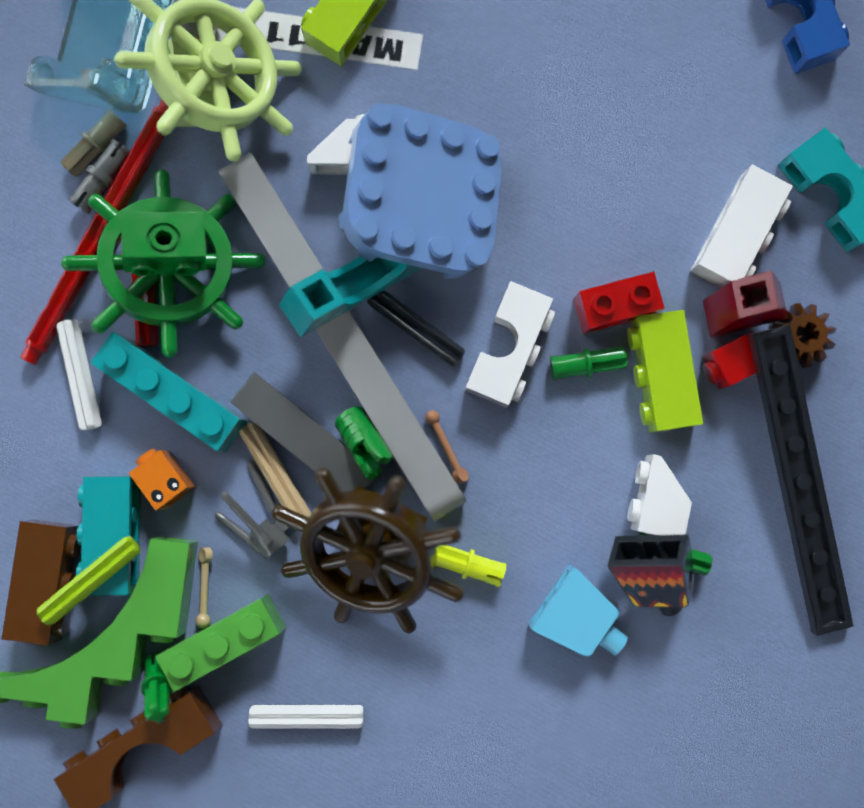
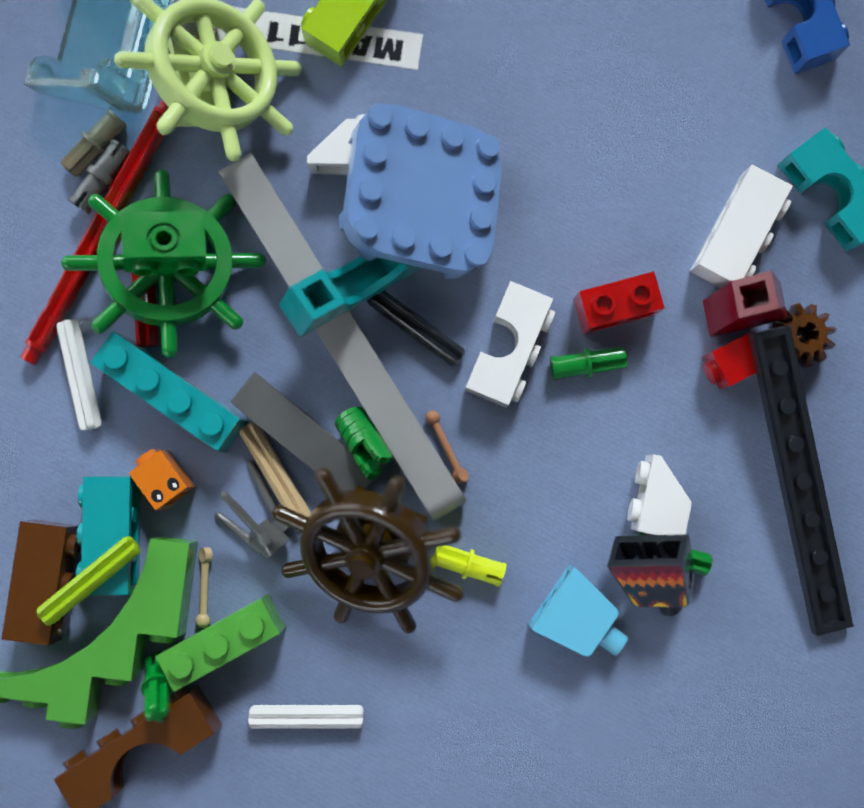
lime brick [627,310,703,433] -> none

